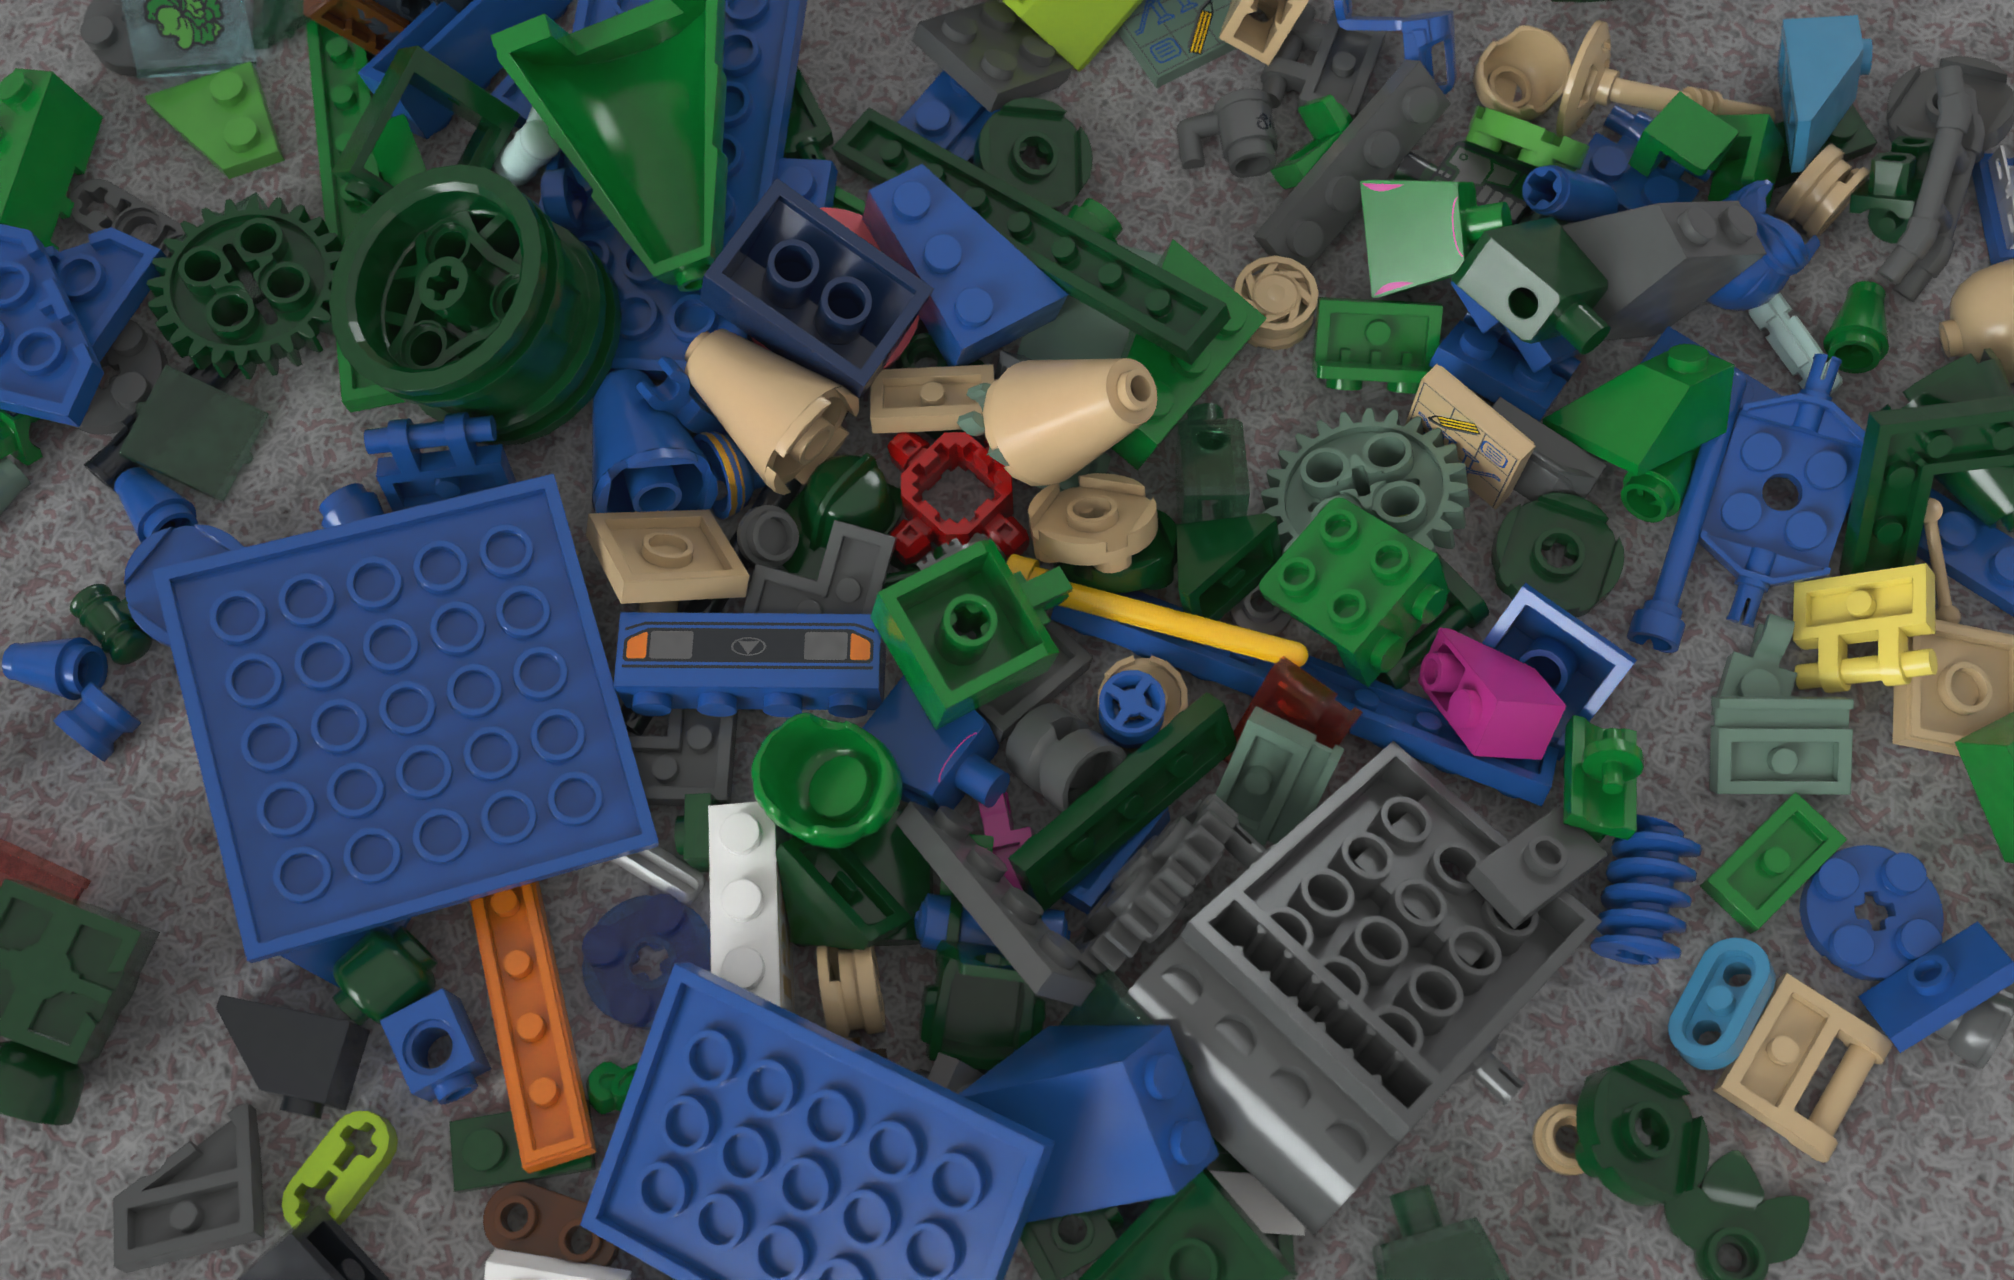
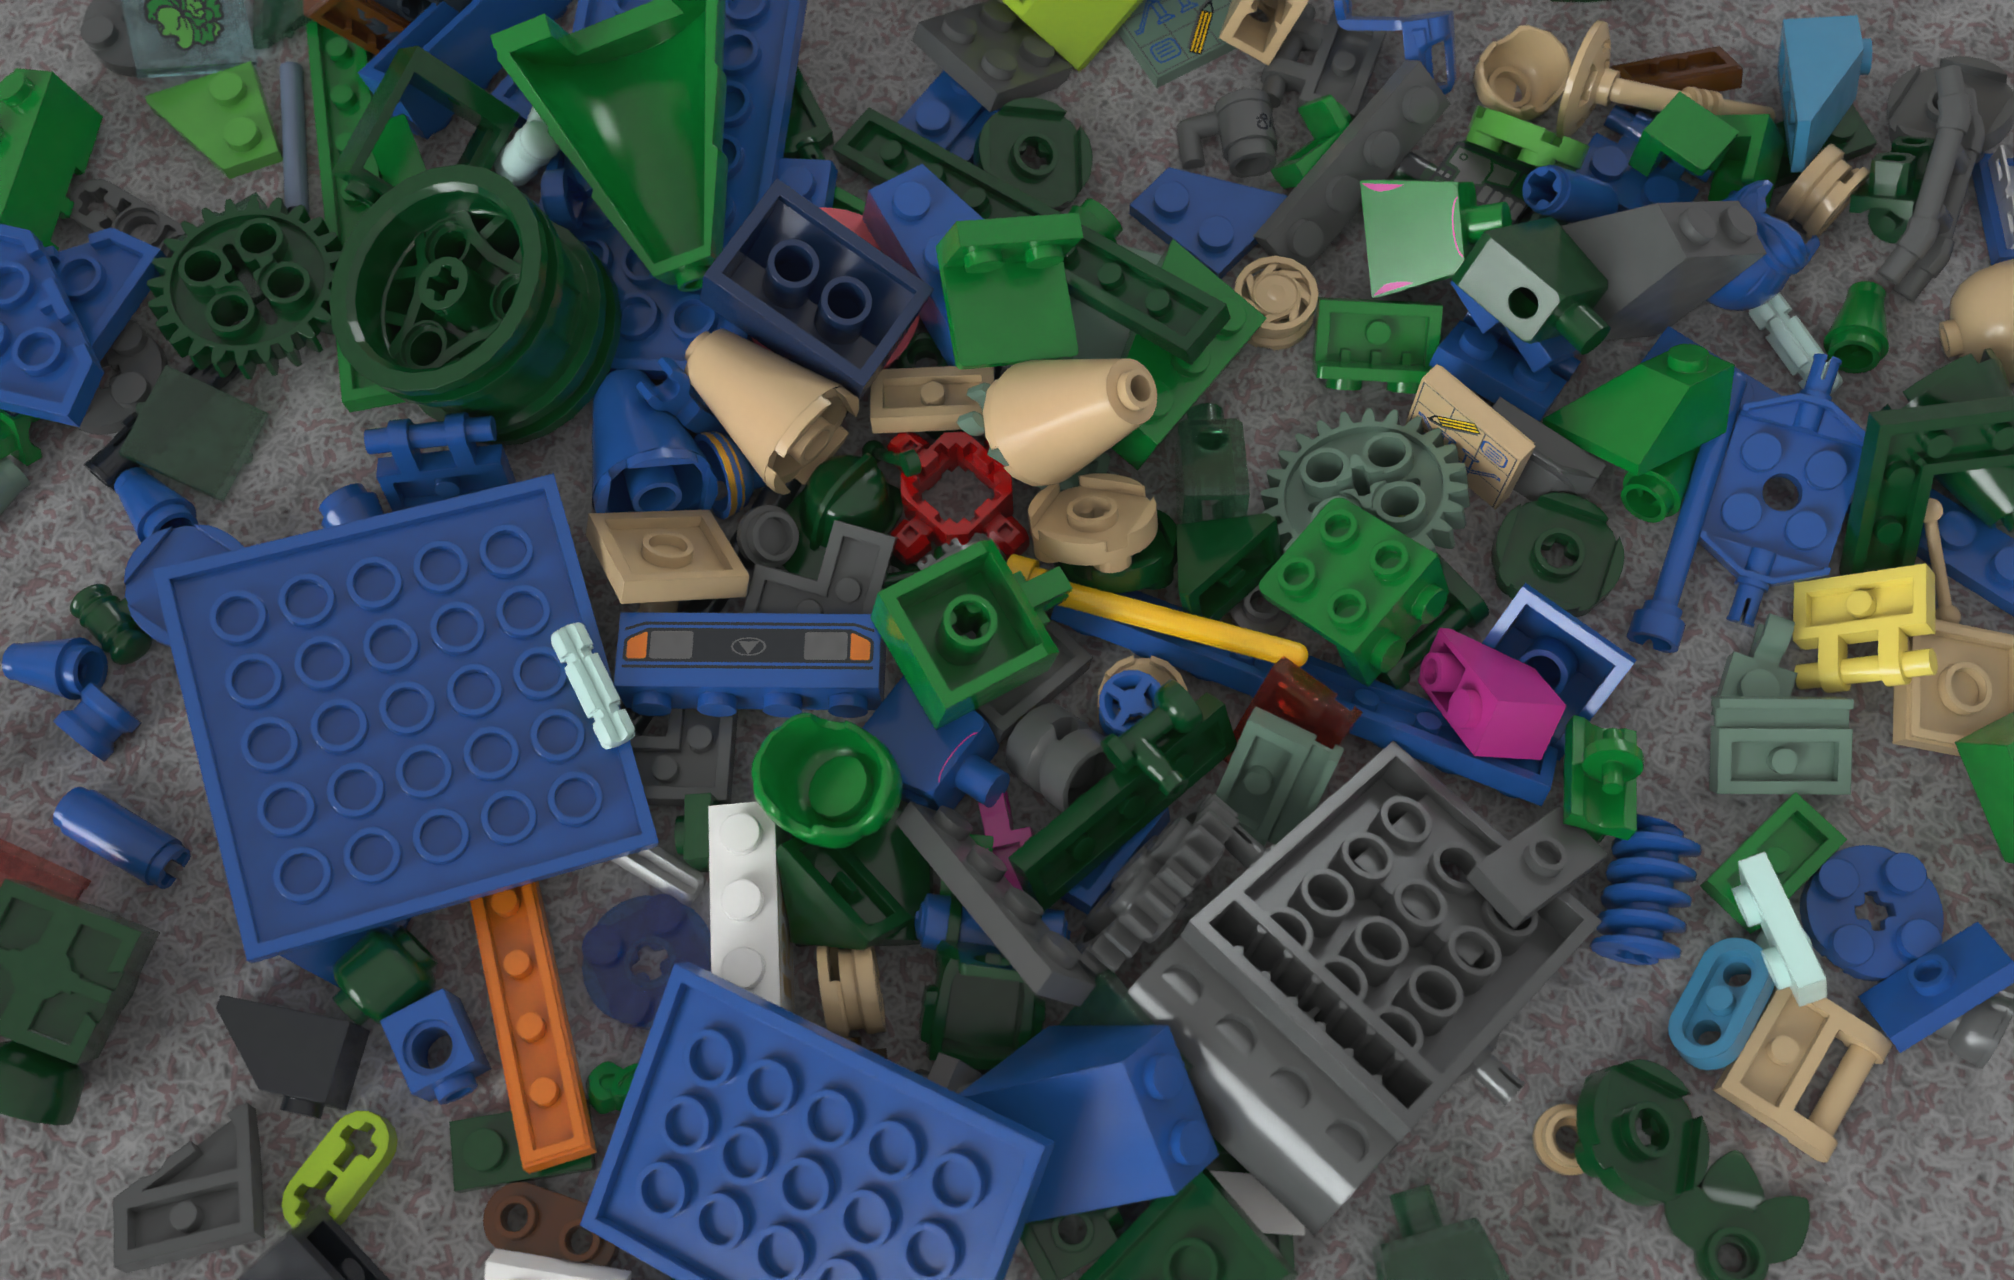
none -> blue piece [53,787,191,889]
none -> sand blue bar [279,61,309,214]
none -> light aqua axle [551,622,635,750]
none -> dark green hinge [862,440,922,477]
none -> green bracket [936,213,1083,370]
none -> dark green piece [1100,679,1204,799]
none -> blue wing [1129,167,1287,279]
none -> reddish brown plate [1609,46,1743,109]
none -> light aqua plate [1732,852,1827,1007]

